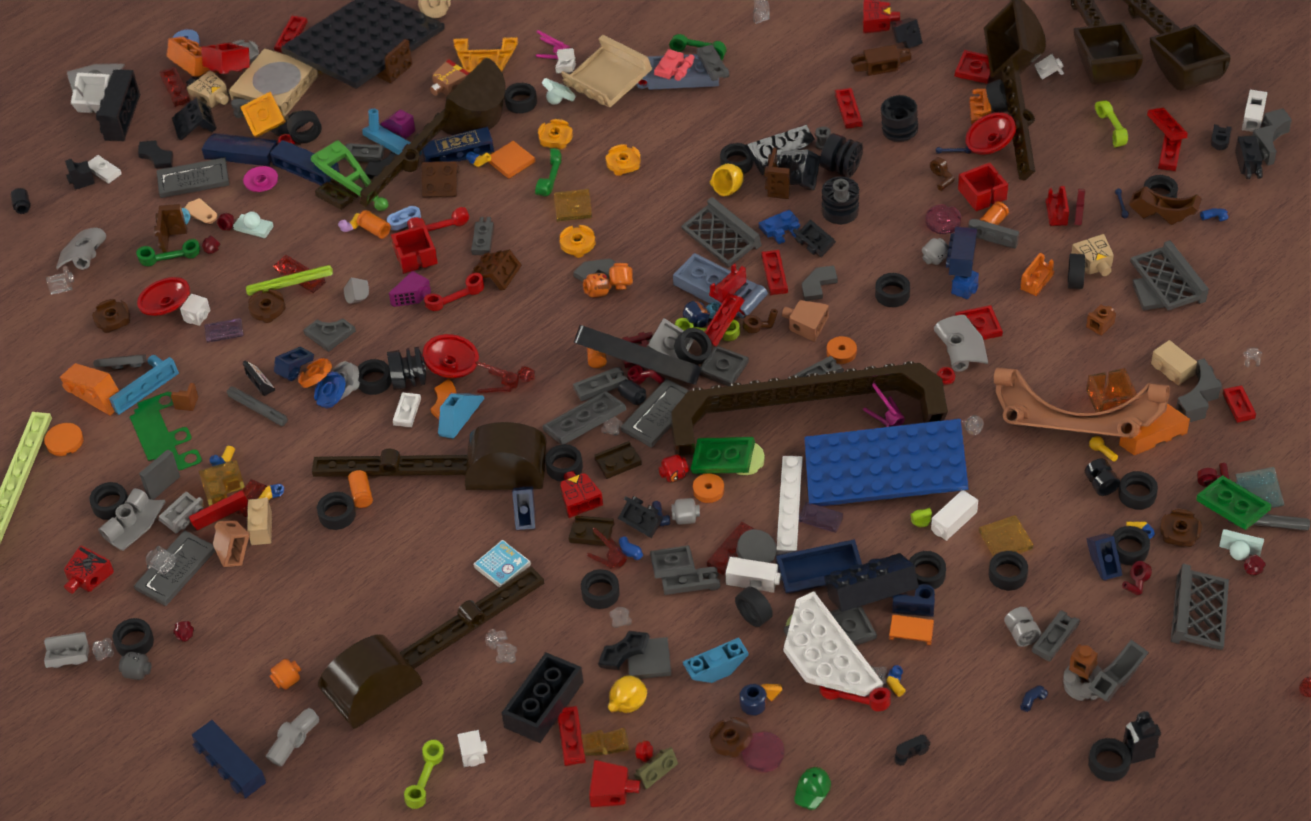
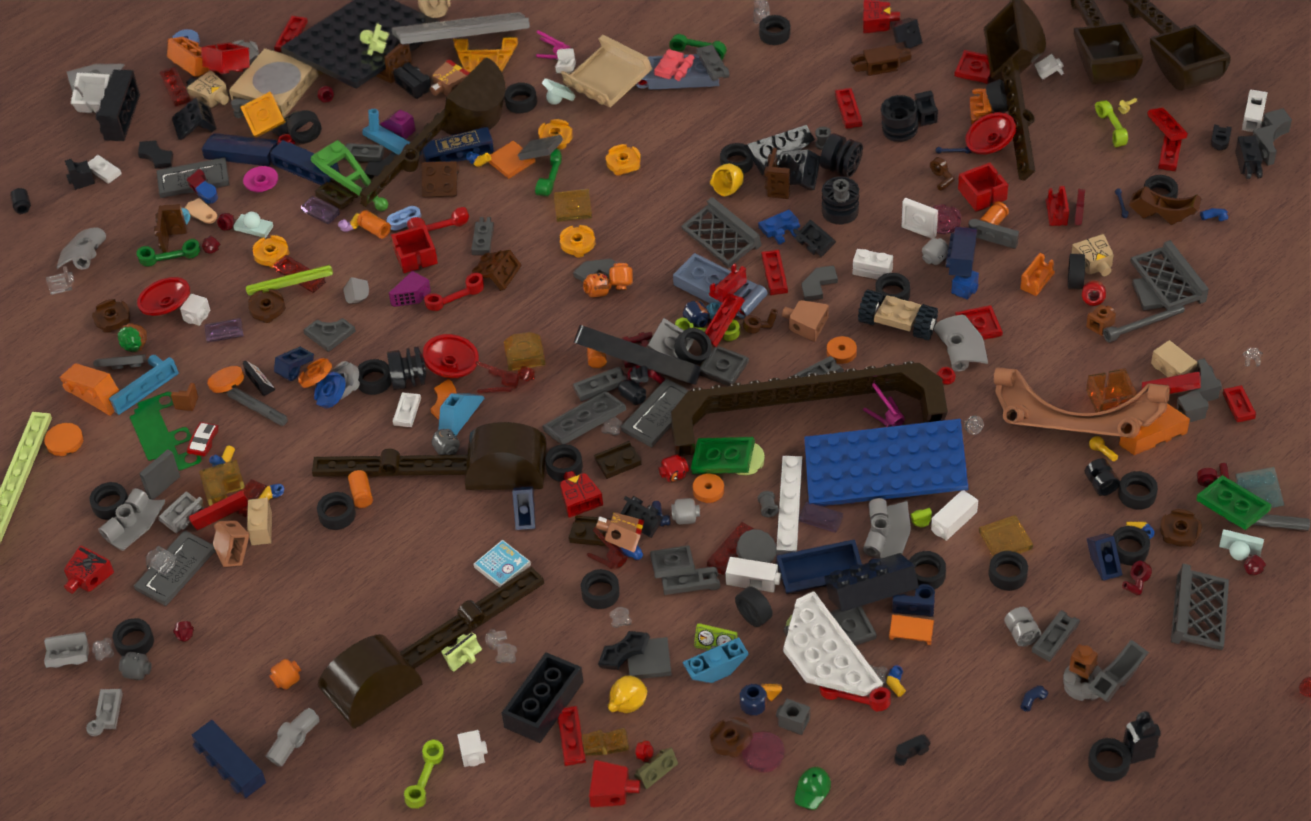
none -> light grey hinge [86,689,123,736]
none -> green piece [118,323,147,352]
none -> leg [186,168,218,204]
none -> slope [187,422,218,457]
none -> orange tile [207,366,245,393]
none -> light orange plate [253,235,290,268]
none -> clear purple plate [301,196,340,225]
none -> dark red plate [317,86,334,102]
none -> yellowish green hips [360,24,389,55]
none -> light grey plate [392,12,530,44]
none -> black brick [393,62,431,99]
none -> dark grey head [431,429,460,455]
none -> yellowish green hips [442,633,482,672]
none -> clear yellow slope [504,332,546,371]
none -> dark grey tile [518,135,563,160]
none -> nougat torso [596,513,644,553]
none -> black plate [630,365,649,385]
none -> slope [694,623,738,650]
none -> dark grey bush [757,491,779,517]
none -> black tyre [759,15,791,45]
none -> dark grey brick [776,699,810,735]
none -> white brick [853,249,893,279]
none -> plate [858,289,938,341]
none -> light grey panel [863,498,911,559]
none -> white tile [901,198,938,239]
none -> black brick [915,90,938,127]
none -> red head [1082,280,1106,306]
none -> dark grey piece [1103,306,1185,343]
none -> light yellow hand [1118,98,1137,114]
none -> red tile [1141,372,1201,394]

